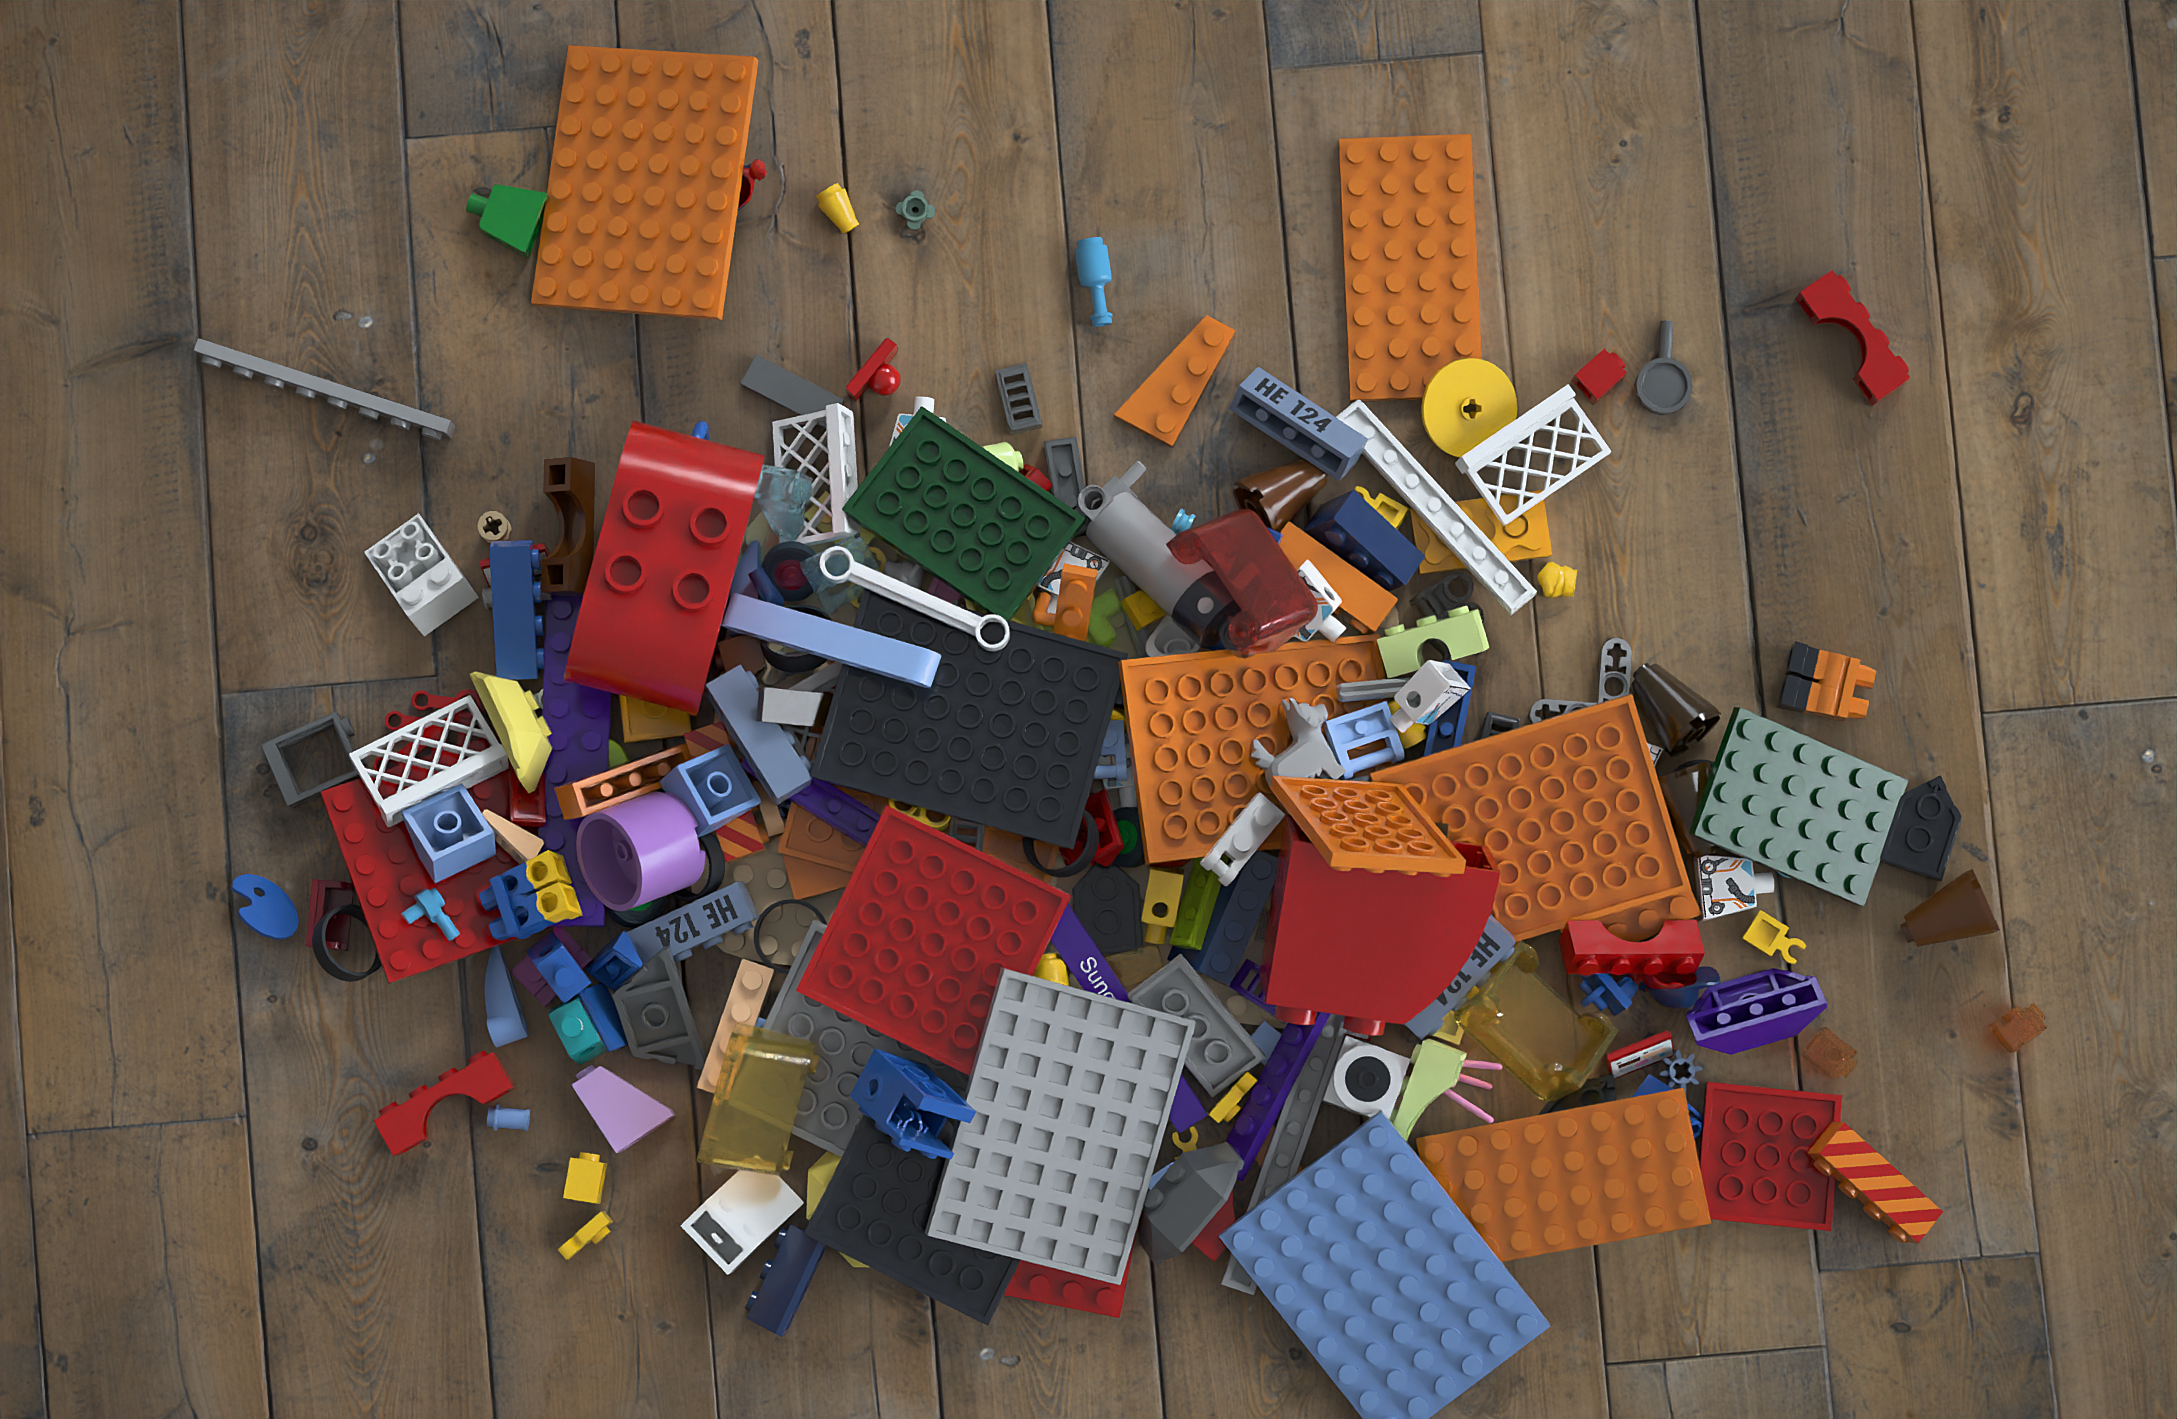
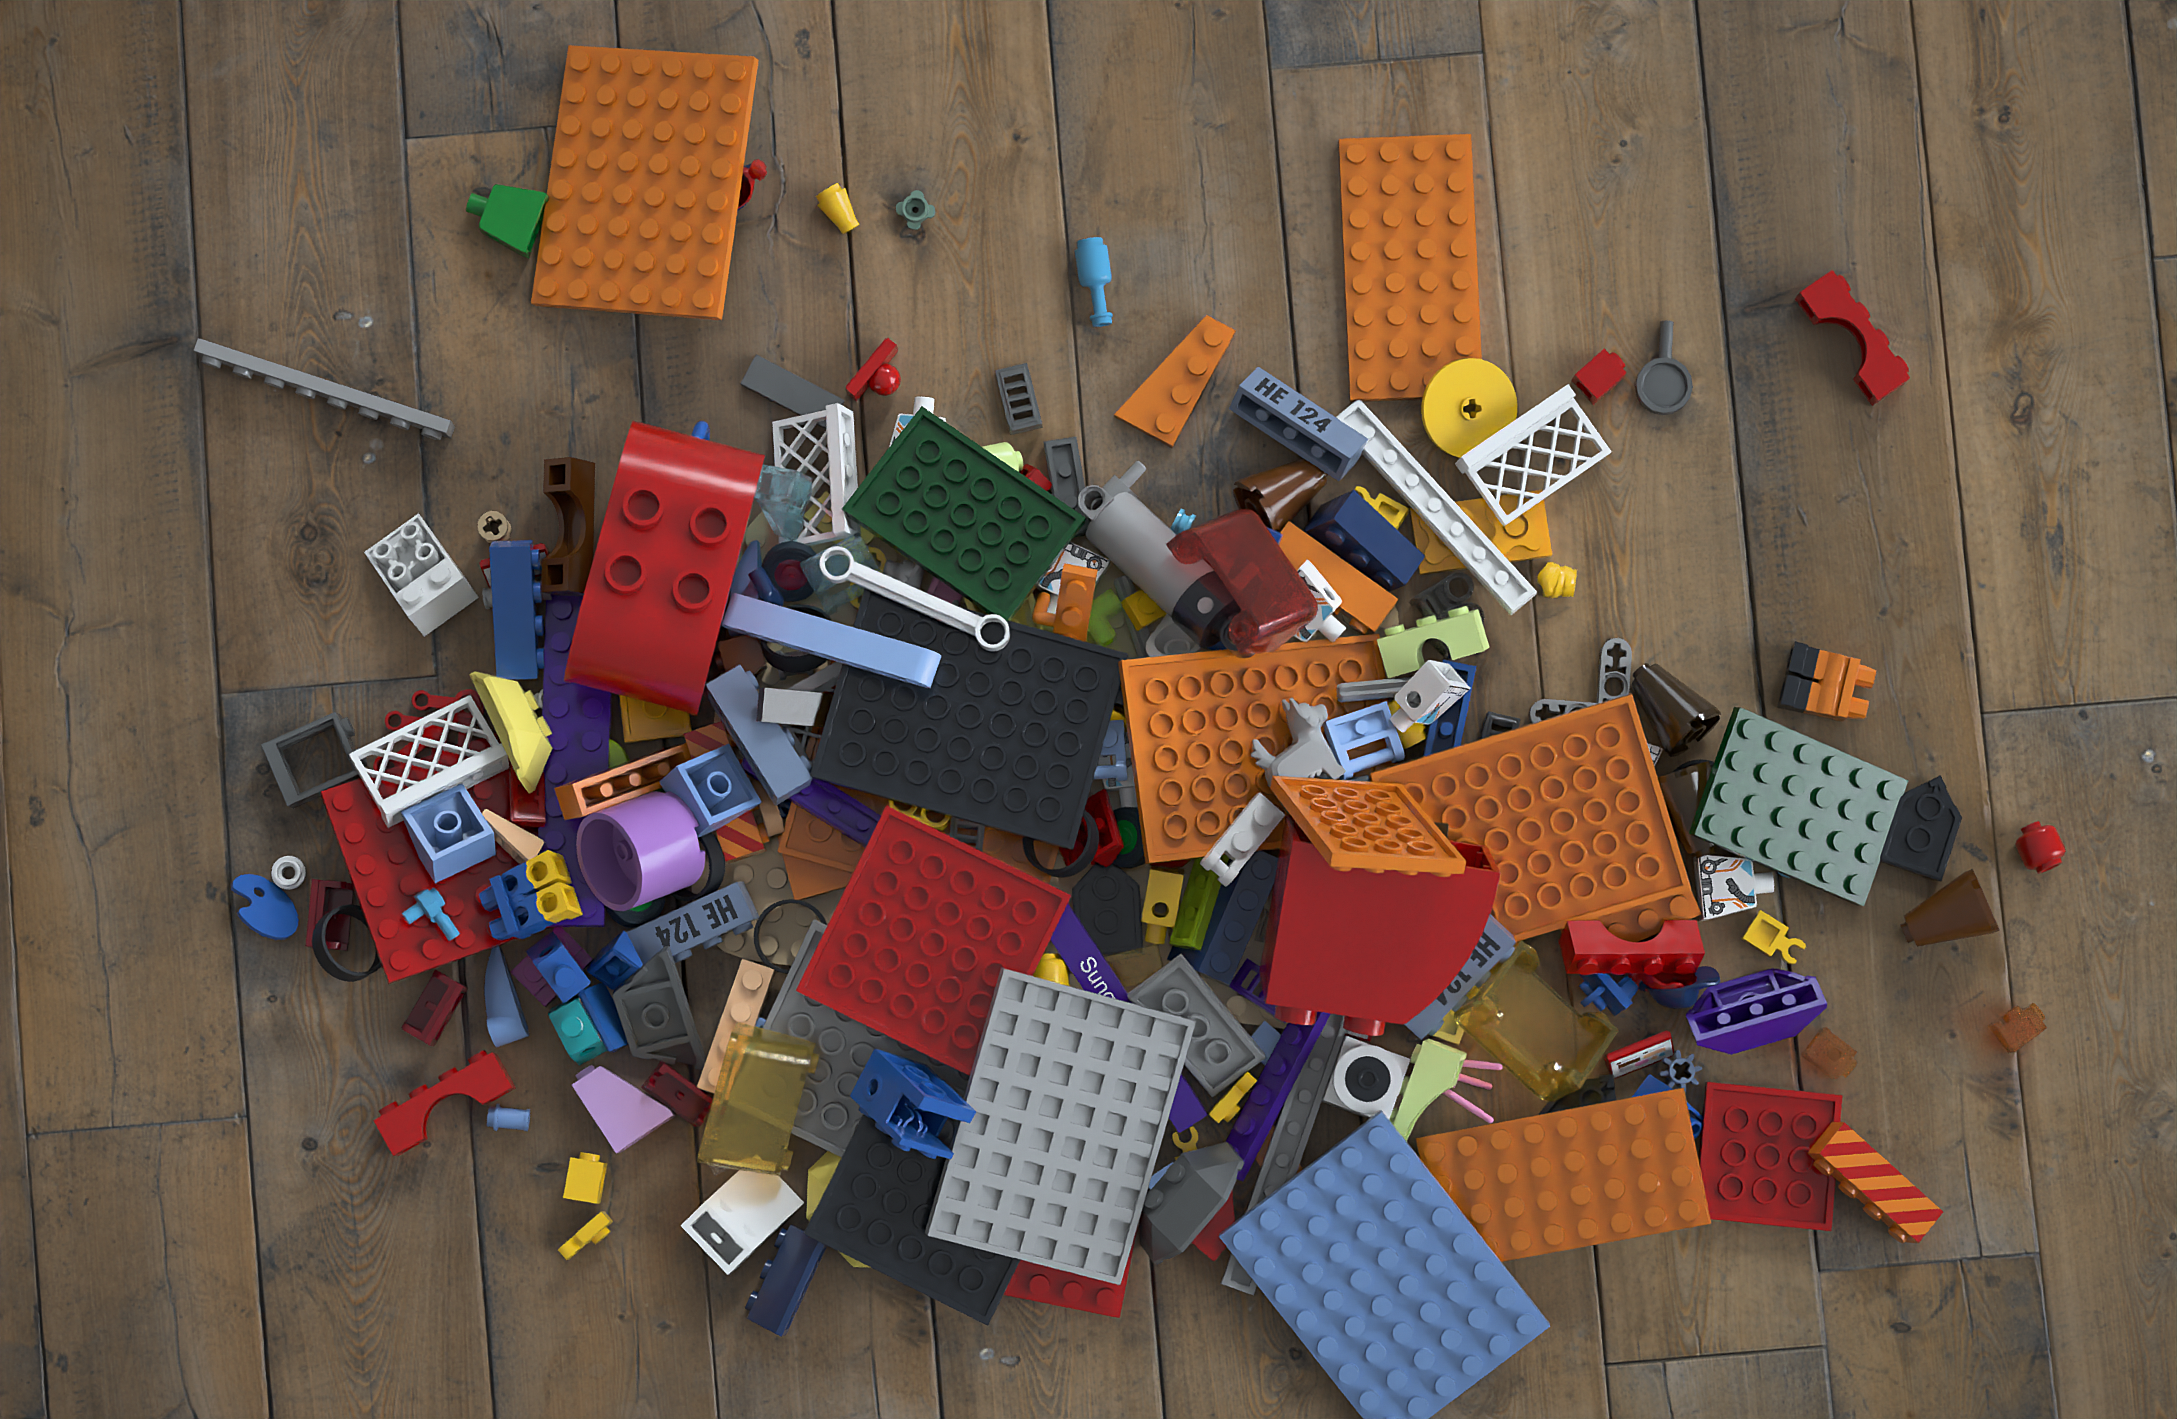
none -> white plate [271,856,306,890]
none -> dark red hinge [401,969,468,1047]
none -> dark red hinge [641,1060,719,1128]
none -> red head [2015,821,2066,874]

